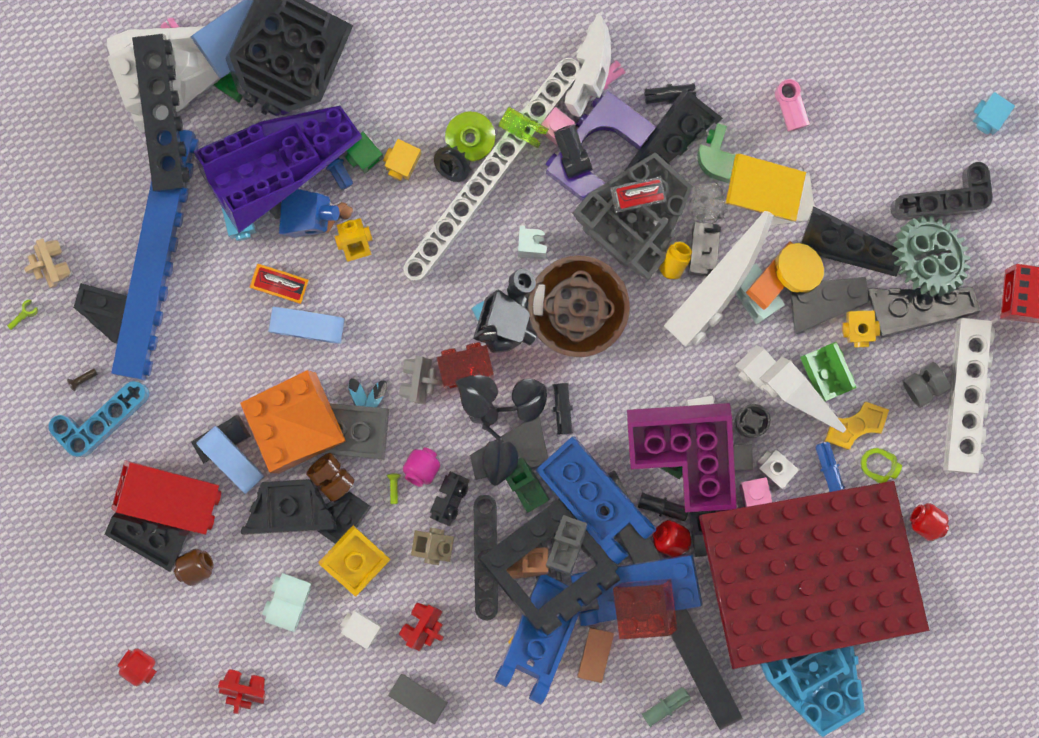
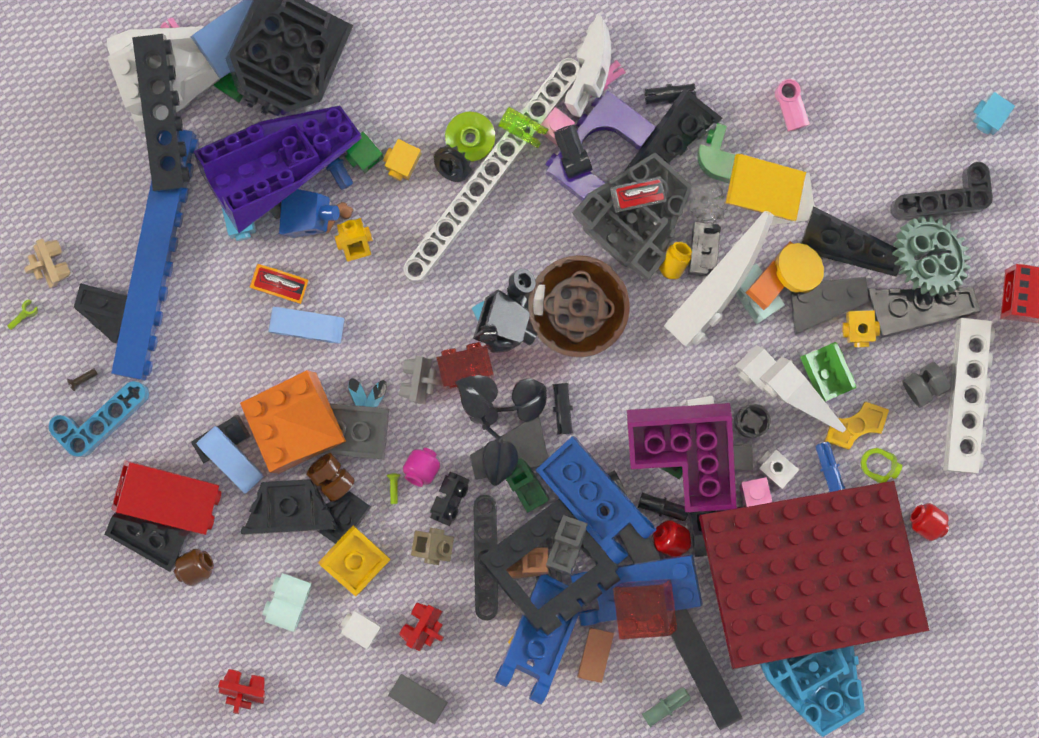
red head [117,648,157,687] -> none
light aqua hinge [518,226,547,259] -> none

